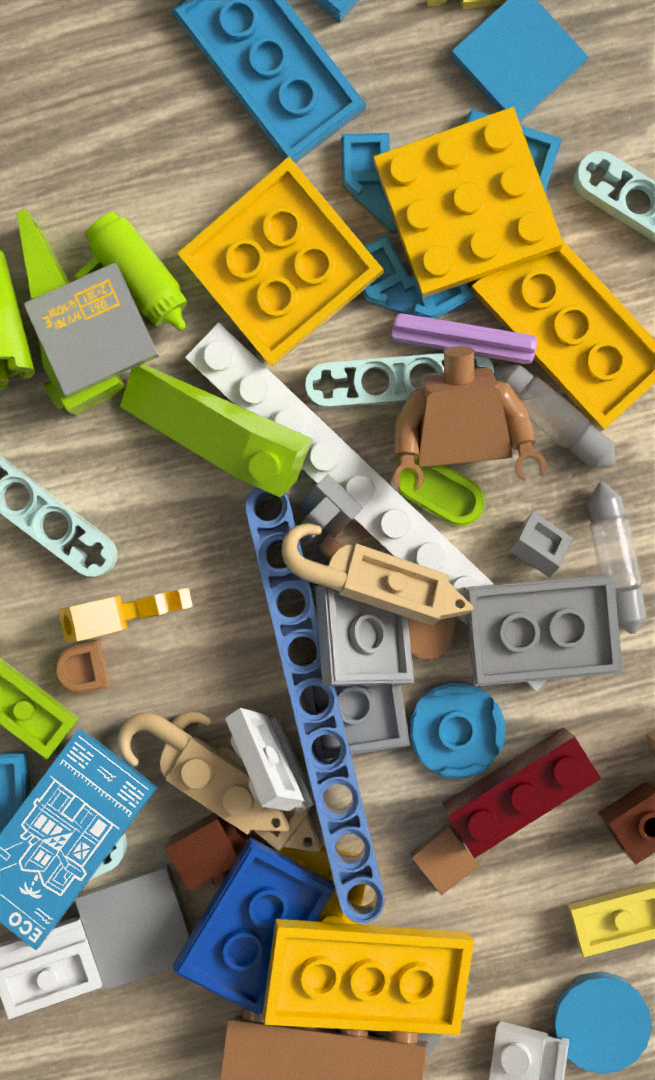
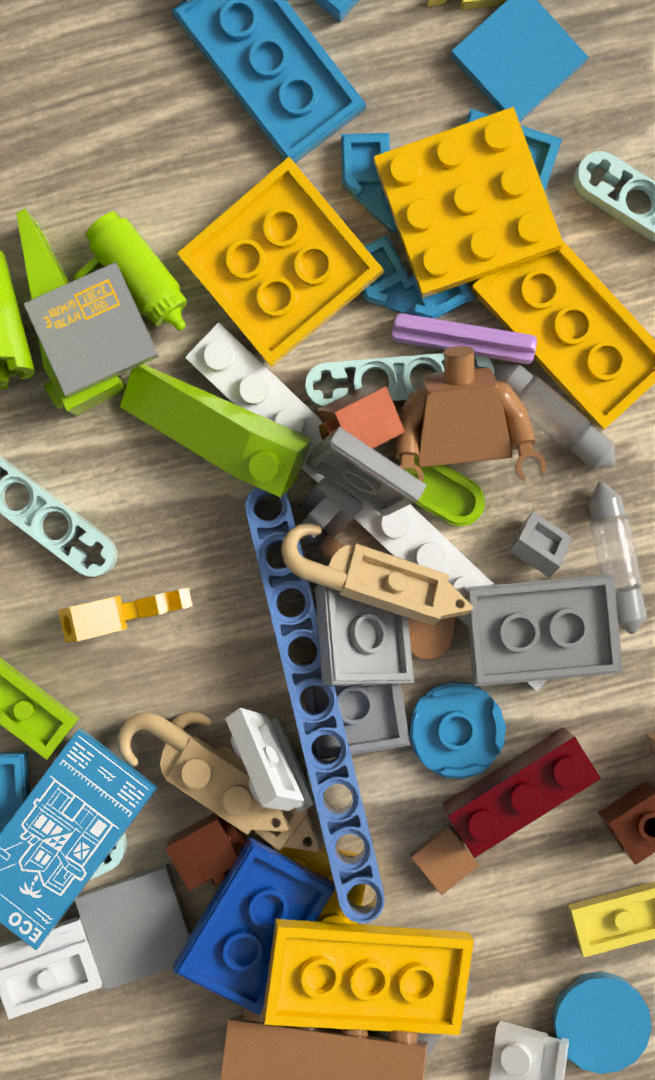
medium nougat tile [55,639,110,694] -> none
none -> light grey tile [305,427,427,516]
none -> brick [317,385,405,449]

